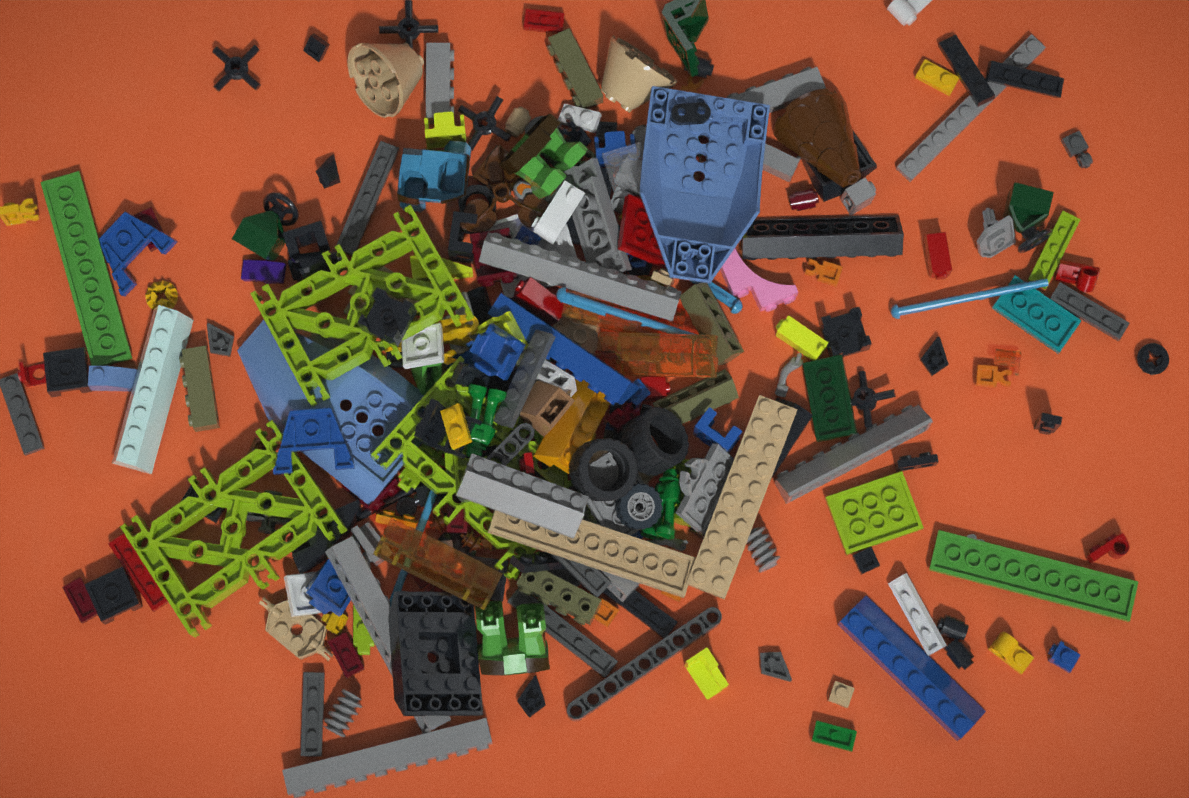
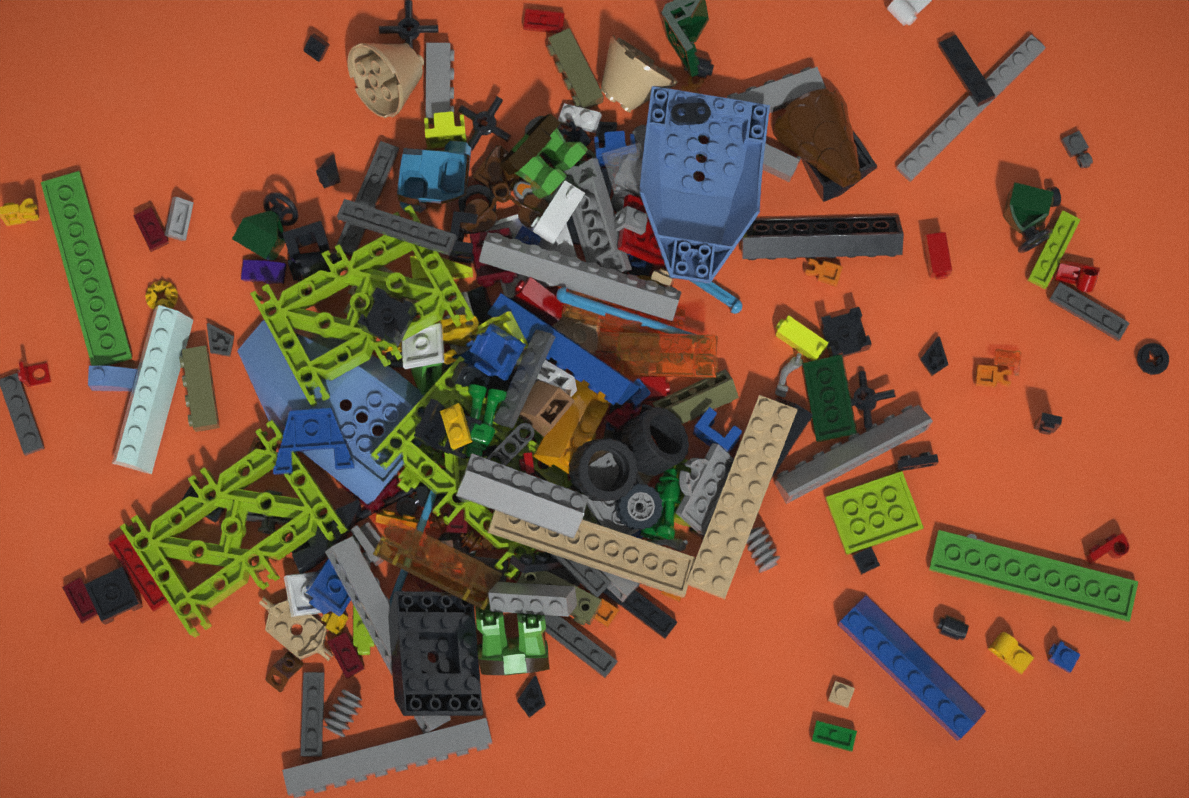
black panel [43,347,92,397] -> none
blue wing [99,212,178,297] -> none
black bar [212,45,261,92] -> none
tan brick [504,107,531,138] -> none
dark grey beam [567,607,722,721] -> none
olive brick [680,283,744,366] -> none
neon yellow panel [684,648,729,700] -> none
bright pink arch [720,249,798,312] -> none
dark grey piece [760,652,792,682] -> none
dark red brick [789,188,819,211] -> none
light grey brick [840,177,876,216] -> none
white plate [888,573,947,656] -> none
dark azure bar [891,278,1049,319] -> none
yellow plate [915,59,959,96] -> none
black brick [944,639,975,670] -> none
light grey piece [976,208,1016,258] -> none
black plate [985,61,1064,98] -> none
teal plate [992,275,1082,354] -> none
none -> light grey plate [165,197,194,241]
none -> reddish brown bracket [265,652,304,692]
none -> dark grey plate [337,199,457,255]
none -> light grey brick [488,582,577,617]
none -> light grey bracket [614,206,648,235]
none -> black tile [1047,186,1061,207]

